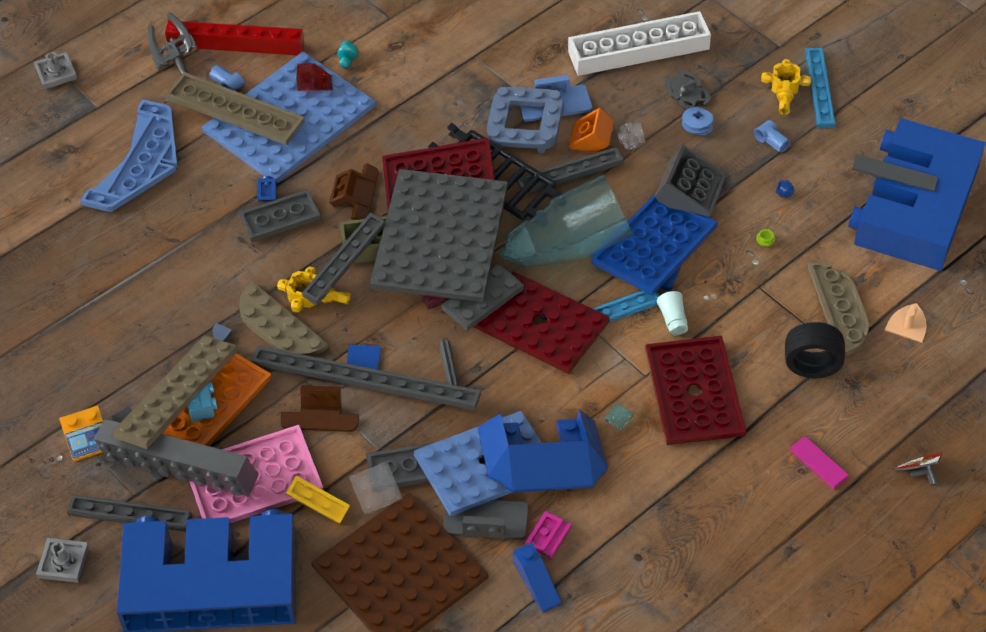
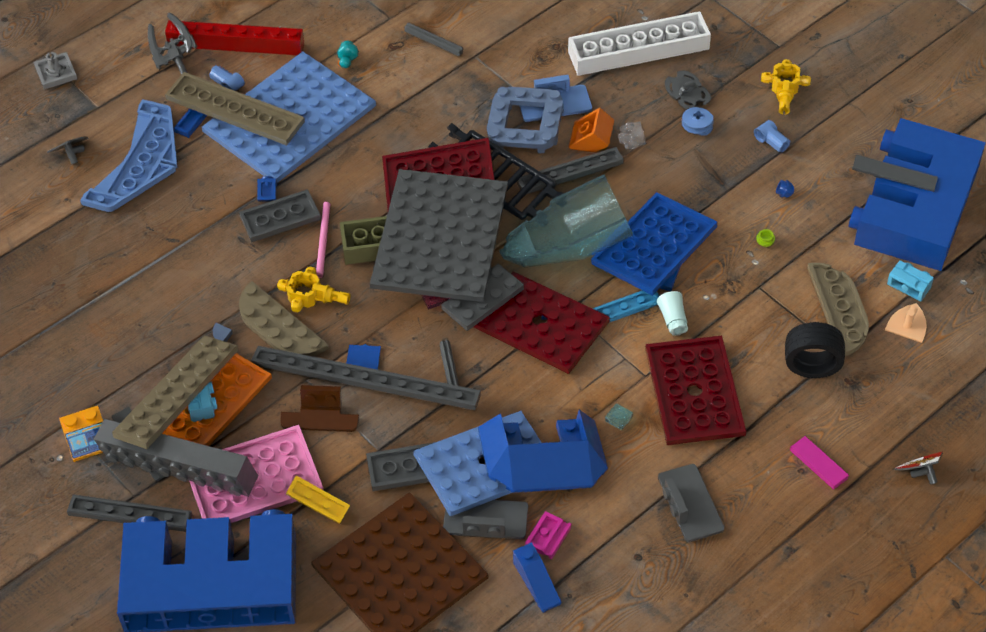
light grey plate [36,538,89,583] -> none
clear red slope [296,63,333,91] -> none
dark grey tile [302,212,386,306] -> none
reddish brown plate [329,163,379,220] -> none
clear plate [349,461,403,515] -> none
dark grey slope [654,144,727,217] -> none
dark azure tile [805,48,836,128] -> none
none -> dark grey shield [47,136,88,165]
none -> blue tile [174,109,208,138]
none -> bright pink piece [316,202,330,278]
none -> dark grey axle [404,23,463,56]
none -> dark grey bracket [658,464,724,542]
none -> medium azure brick [887,260,934,302]

